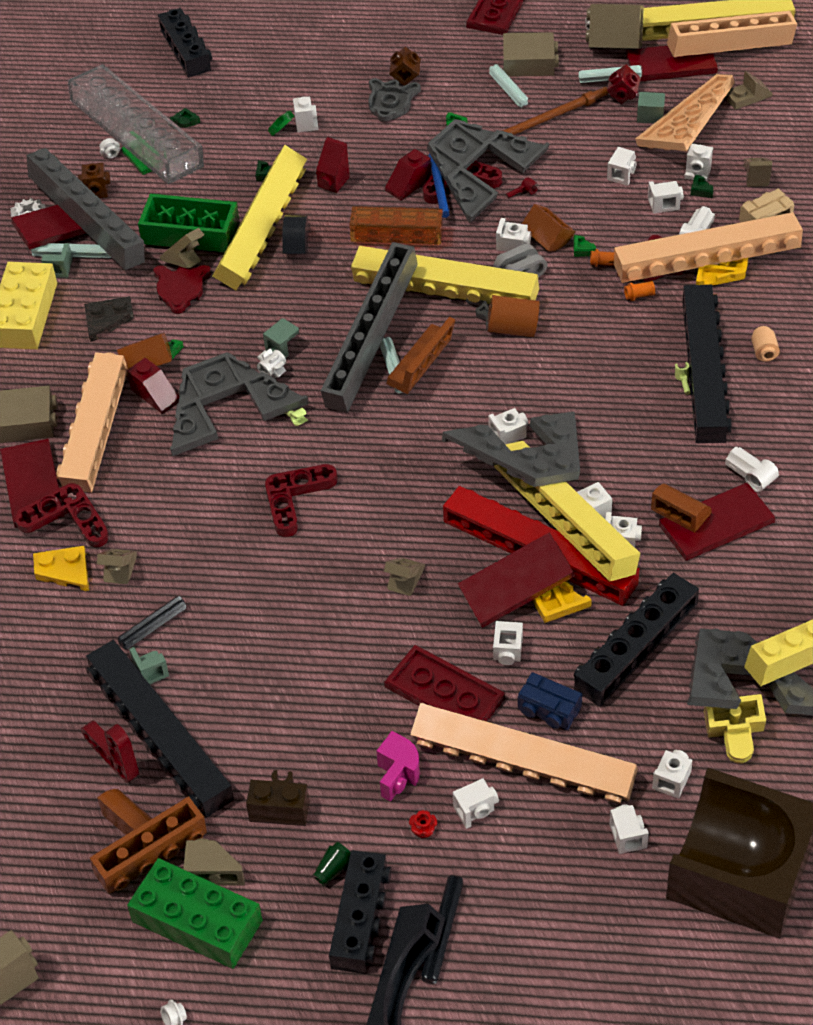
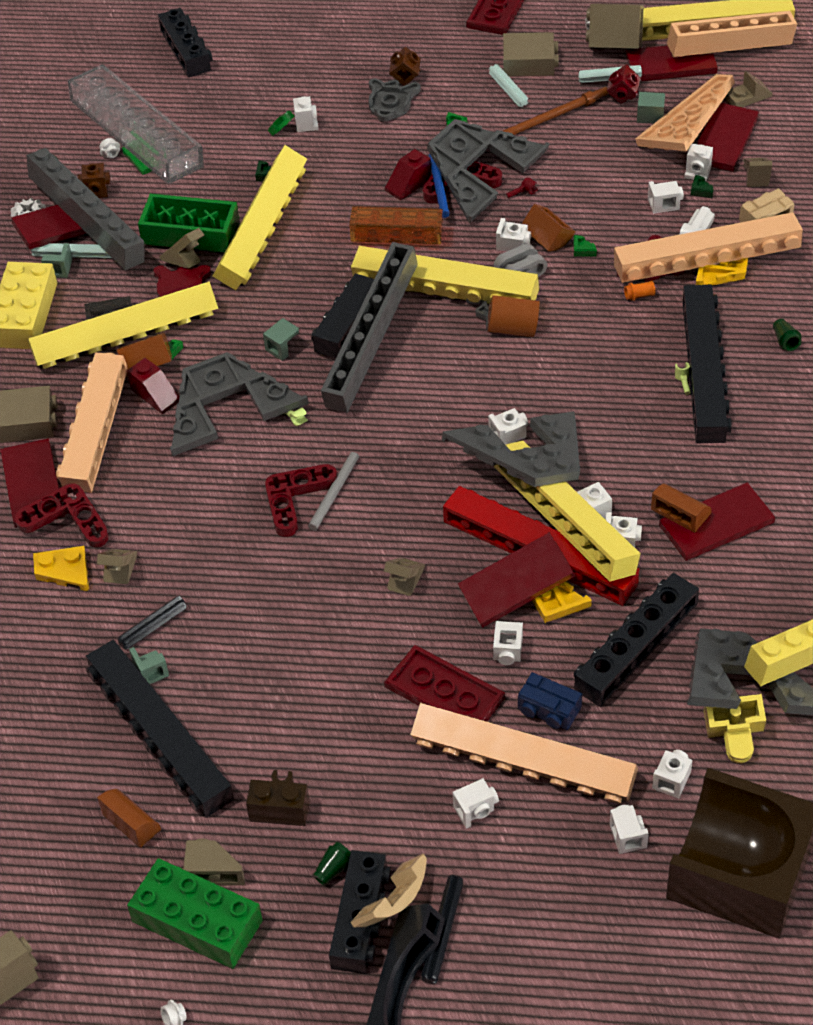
dark red beam [80,720,139,783] -> none
dark orange brick [90,796,207,894] -> none
dark green tile [170,108,201,127] -> none
white gear [257,349,286,378] -> none
black brick [282,215,310,254] -> none
dark red slope [316,137,350,193] -> none
dark pink brick [376,731,420,802] -> none
light aqua axle [380,337,402,394] -> none
dark orange fence [386,316,456,394] -> none
red plate [409,810,437,838] -> none
orange pin [590,249,614,267] -> none
white brick [607,147,637,186] -> none
white piece [725,447,779,492] -> none
light nougat brick [751,326,780,362] -> none
none -> light yellow brick [27,281,218,369]
none -> light grey bar [308,452,359,531]
none -> black brick [311,273,374,359]
none -> tan slope [351,853,427,927]
none -> dark red tile [697,103,759,172]
none -> dark green cone [773,318,802,351]

